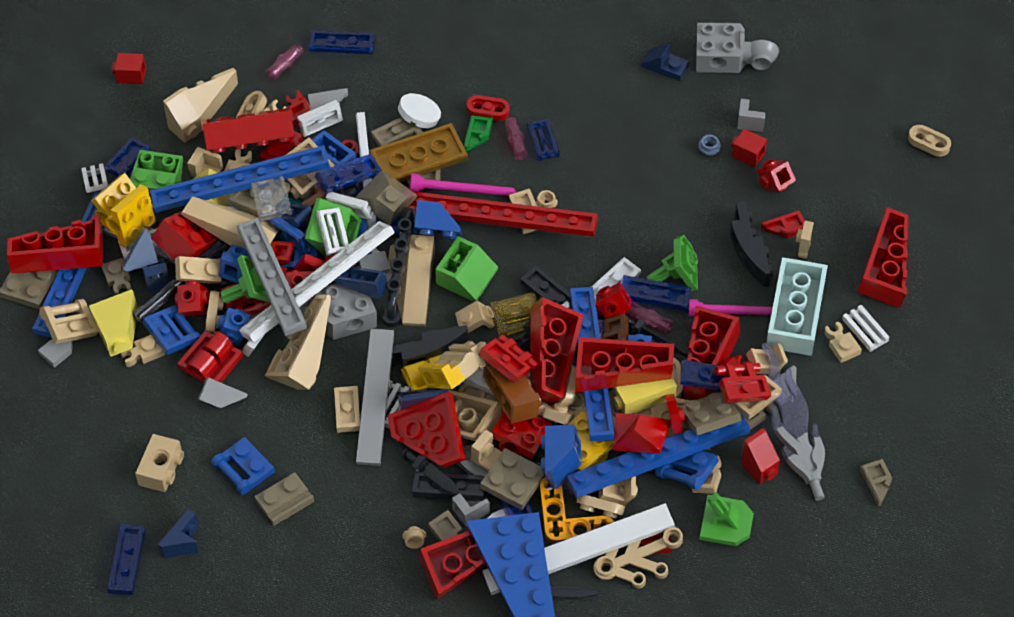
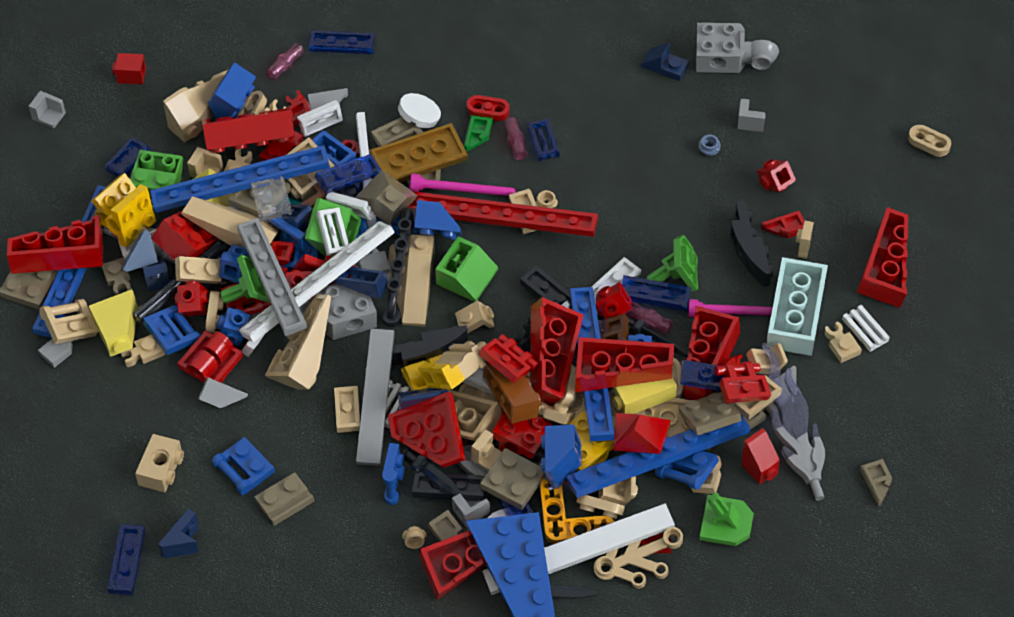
white tile [81,163,108,193] -> none
clear yellow plate [490,292,537,337] -> none
red plate [665,394,686,434] -> none
red brick [731,129,767,168] -> none
none -> light grey panel [29,91,66,128]
none -> blue slope [208,62,256,119]
none -> blue plate [382,443,404,505]

